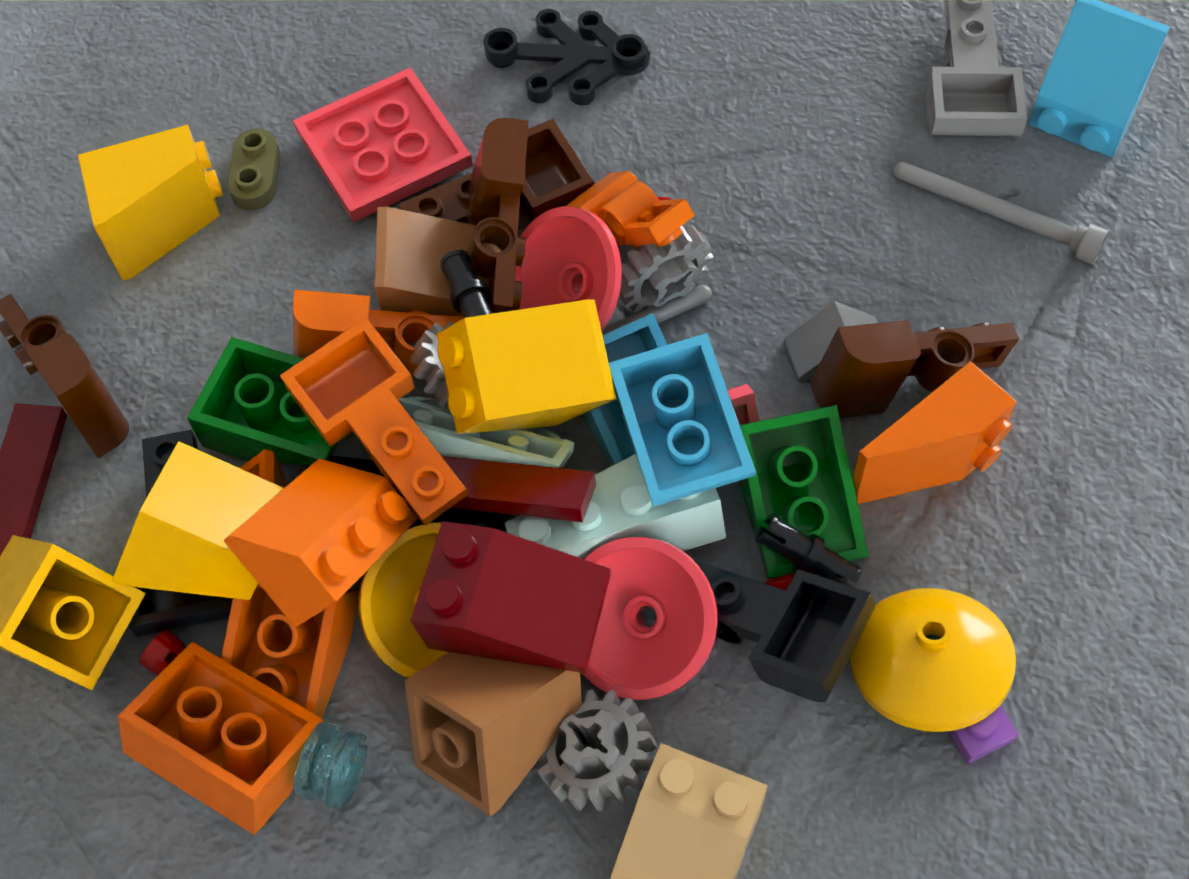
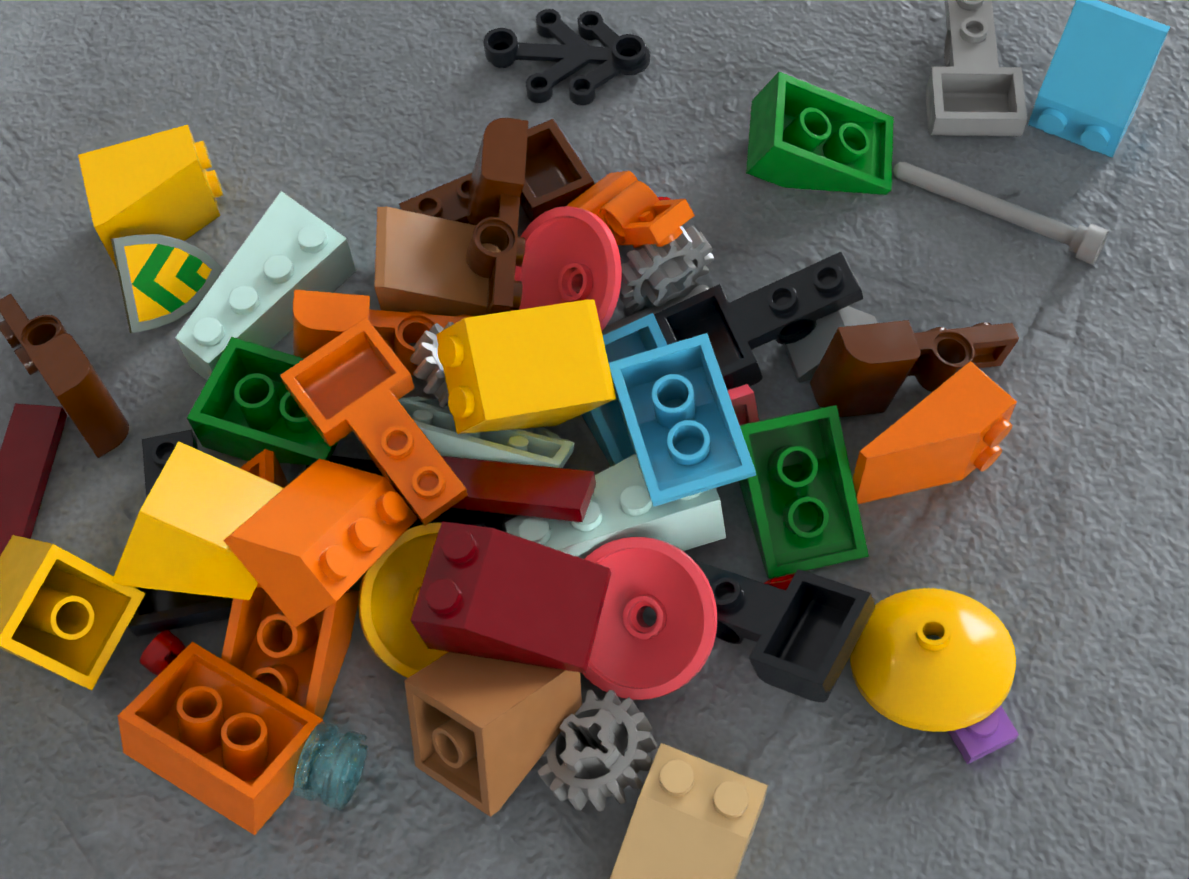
olive plate [228,129,281,210] -> none
coral plate [293,68,473,223] -> none
black pin [440,250,494,318] -> none
black pin [755,513,861,587] -> none
none -> shield [111,234,223,333]
none -> light aqua wedge [175,191,356,380]
none -> black plate [654,252,863,390]
none -> green slope [746,71,894,195]

